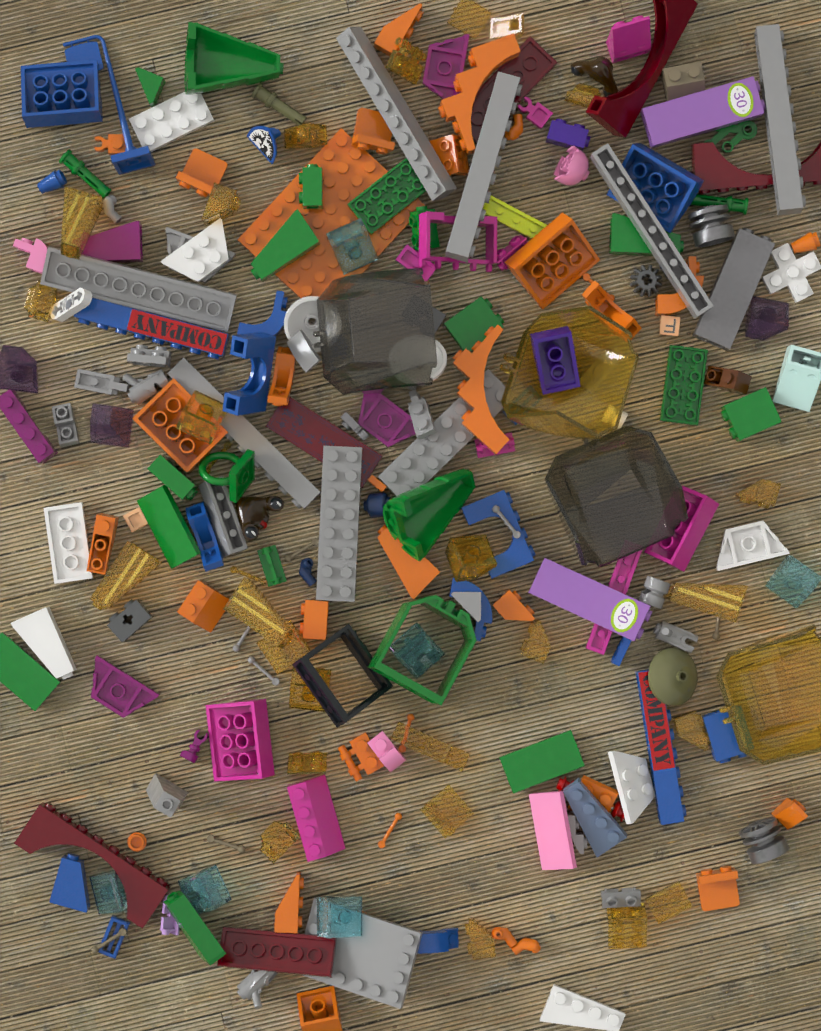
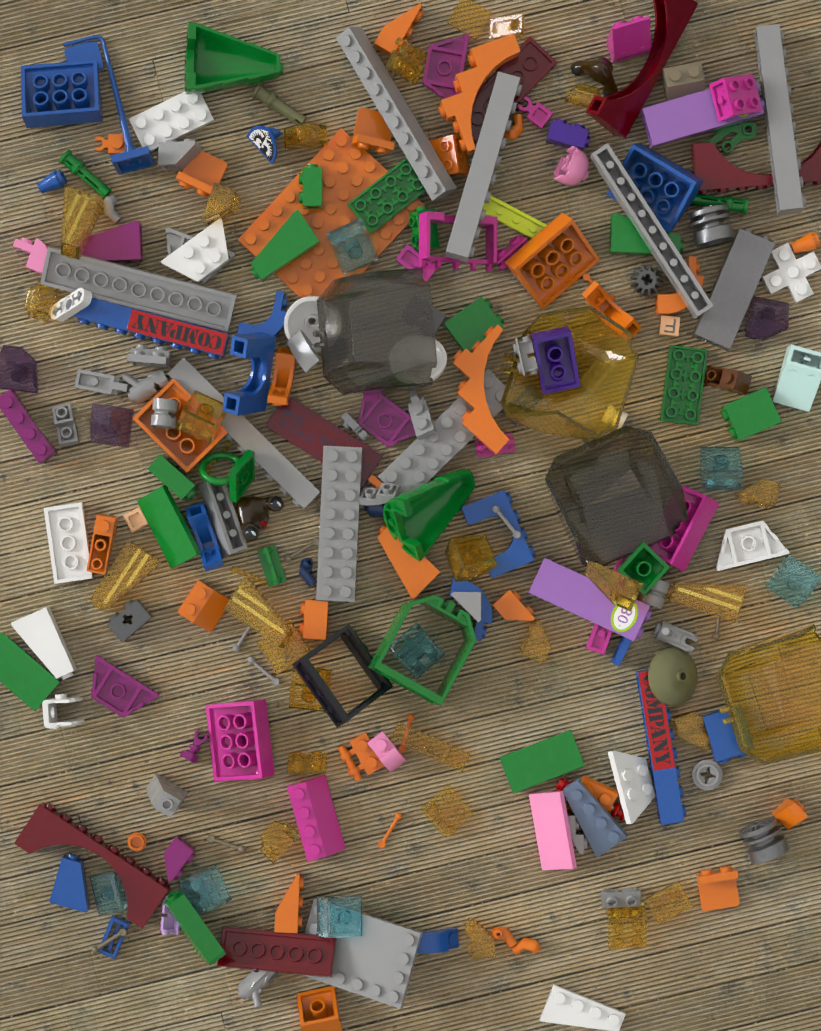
green slope [135,67,166,108] -> none
none -> white piece [42,694,85,729]
none -> light grey wheel [150,398,178,429]
none -> light grey slope [158,139,202,171]
none -> magenta slope [164,835,196,882]
none -> light grey slope [359,483,401,506]
none -> light grey hinge [513,336,539,378]
none -> clear yellow slope [585,560,643,612]
none -> green slope [617,541,670,596]
none -> light grey gear [692,760,723,791]
none -> clear light blue slope [700,447,743,490]
none -> dark pink bracket [709,74,762,122]

